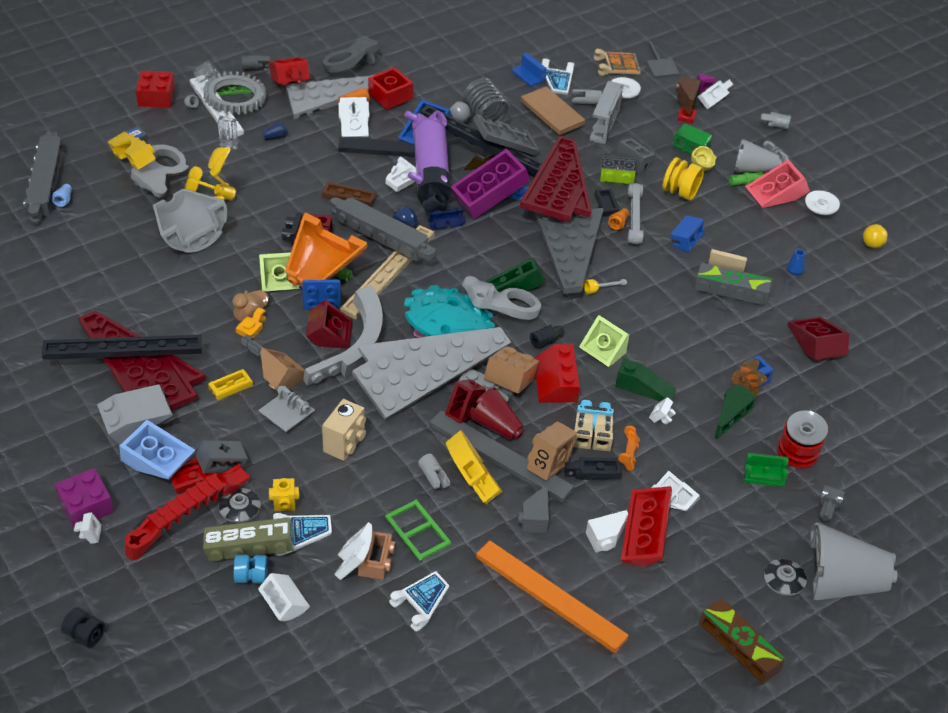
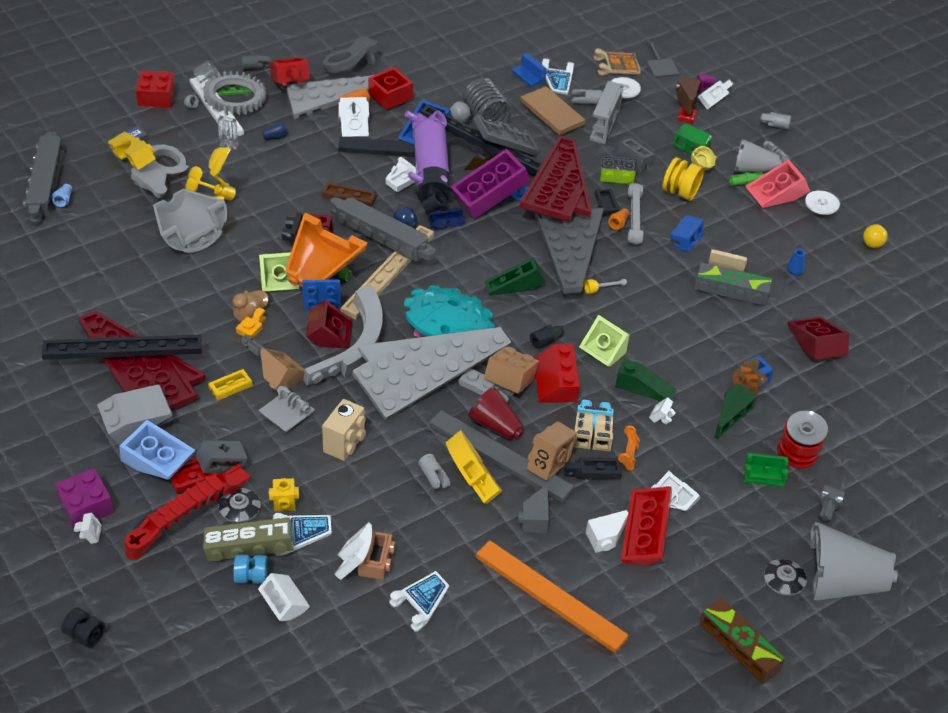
bright green window [385,499,451,561] -> none
dark red torso [445,379,486,424] -> none
light grey animal [462,276,541,320] -> none

